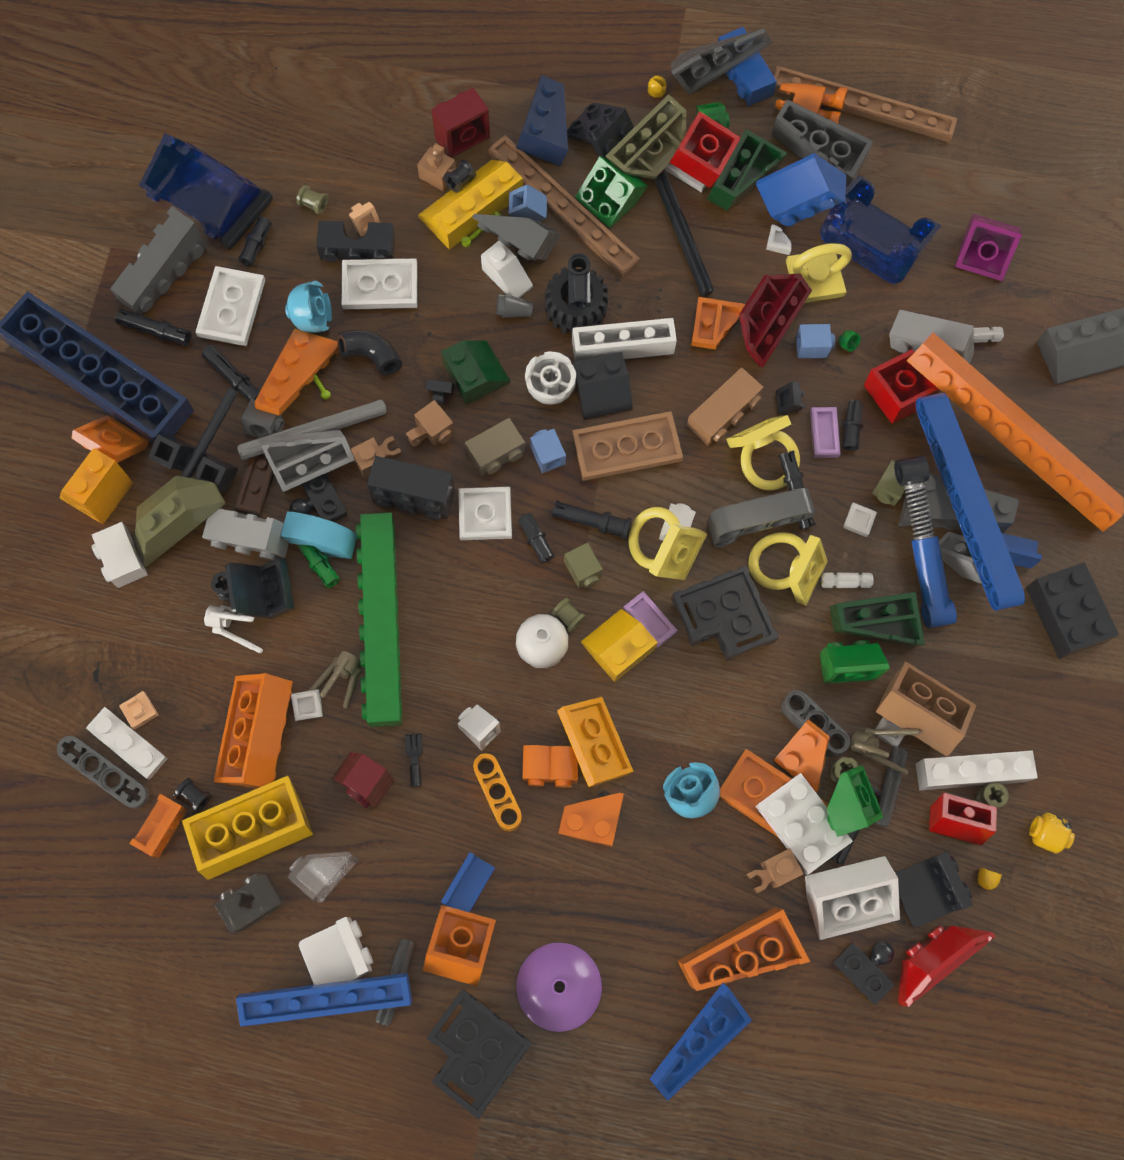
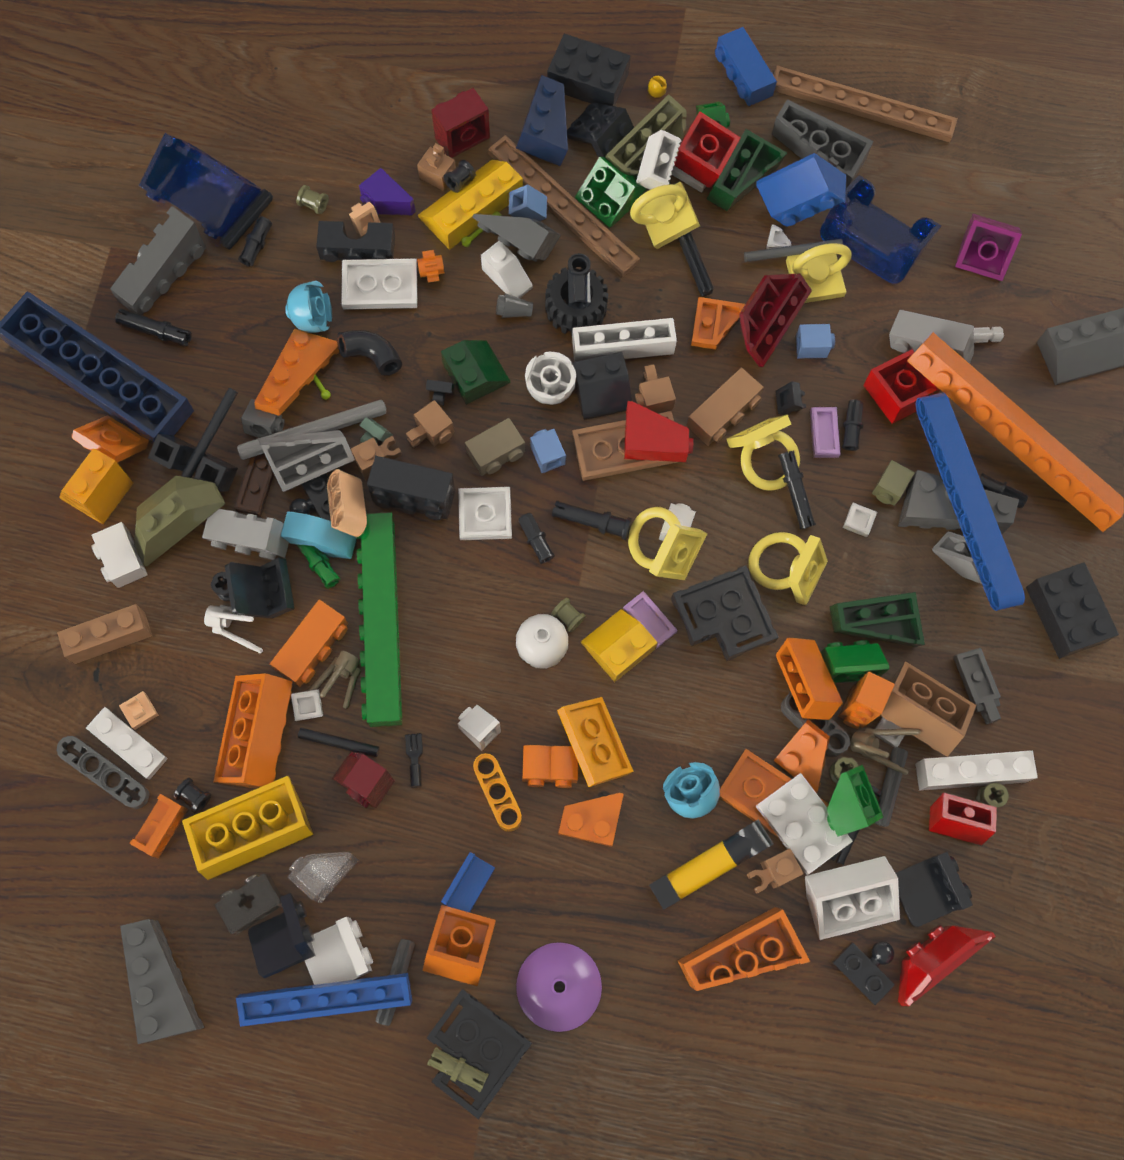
white plate [195,266,265,346] -> none
black pin [201,345,260,402] -> none
olive brick [564,543,603,588] -> none
blue wing [650,983,752,1101] -> none
dark grey wedge [671,28,772,95] -> none
dark grey beam [707,488,816,548] -> none
orange piece [774,83,848,124] -> none
white axle [821,573,874,588] -> none
green hinge [839,330,861,352] -> none
piece [894,455,957,629] -> none
yellow hinge [977,867,1002,890] -> none
blue panel [1001,533,1042,568] -> none
yellow head [1029,813,1075,854] -> none
none -> medium nougat brick [57,604,152,664]
none -> dark grey wedge [120,919,204,1044]
none -> black bracket [248,893,316,978]
none -> orange brick [270,600,348,687]
none -> black bar [298,728,380,757]
none -> light nougat beam [327,469,367,537]
none -> dark purple slope [359,168,416,215]
none -> sand green tile [359,417,393,443]
none -> orange gear [417,250,445,283]
none -> olive pin [427,1047,489,1092]
none -> black brick [547,33,631,106]
none -> red slope [624,401,693,462]
none -> light yellow tile [630,181,700,249]
none -> medium nougat brick [635,364,676,413]
none -> white brick [636,130,682,190]
none -> piece [649,819,773,910]
none -> dark grey bar [744,239,843,262]
none -> orange brick [776,638,843,720]
none -> orange brick [838,672,895,729]
none -> dark grey hinge [953,648,1001,725]
none -> black axle [980,473,1028,508]

